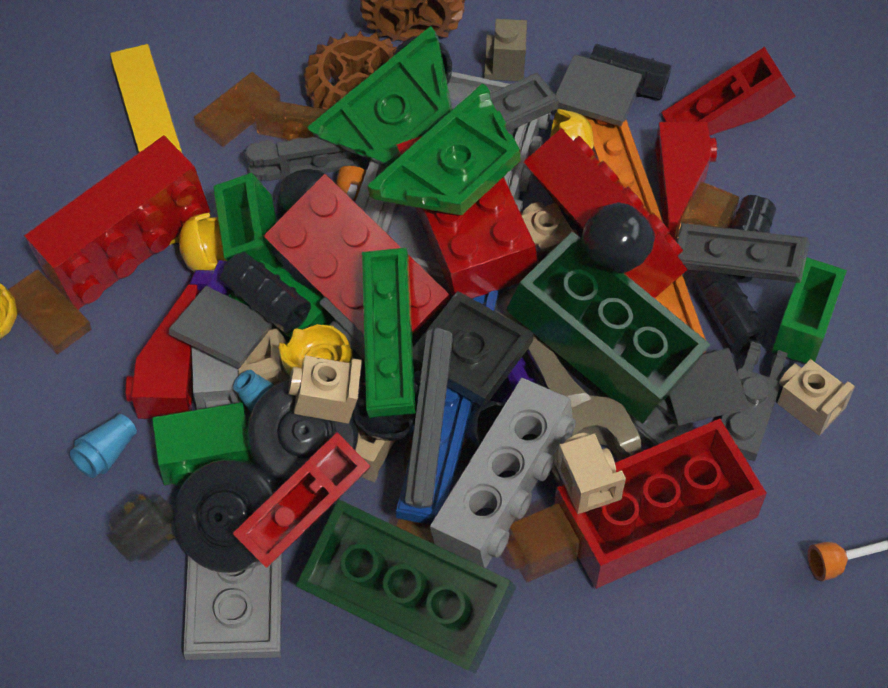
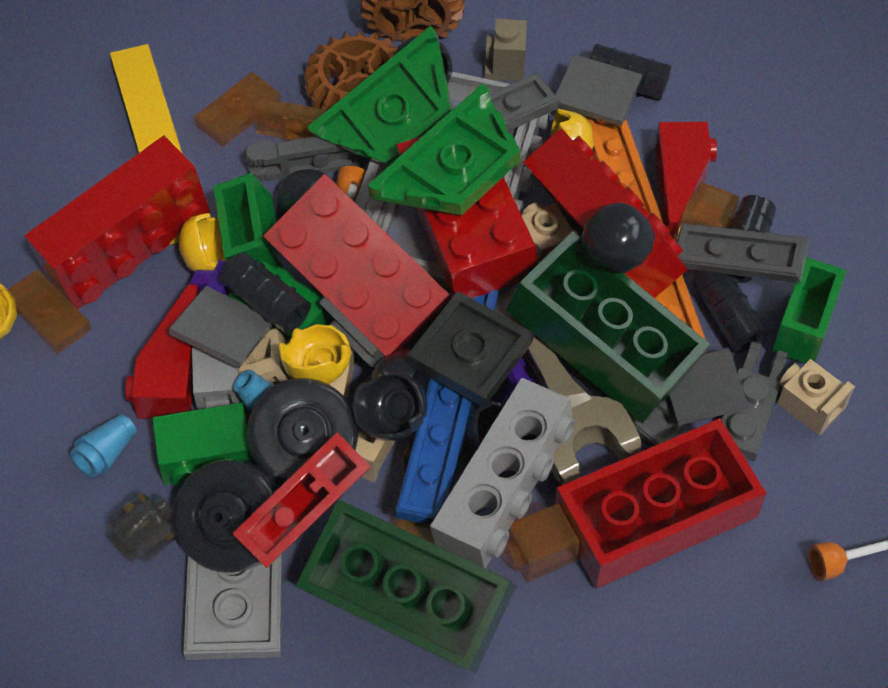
tan brick [288,355,362,424] -> none
green tile [362,247,416,418] -> none
dark grey axle [405,328,453,509] -> none
tan brick [556,433,626,514] -> none
red slope [661,46,796,136] -> none

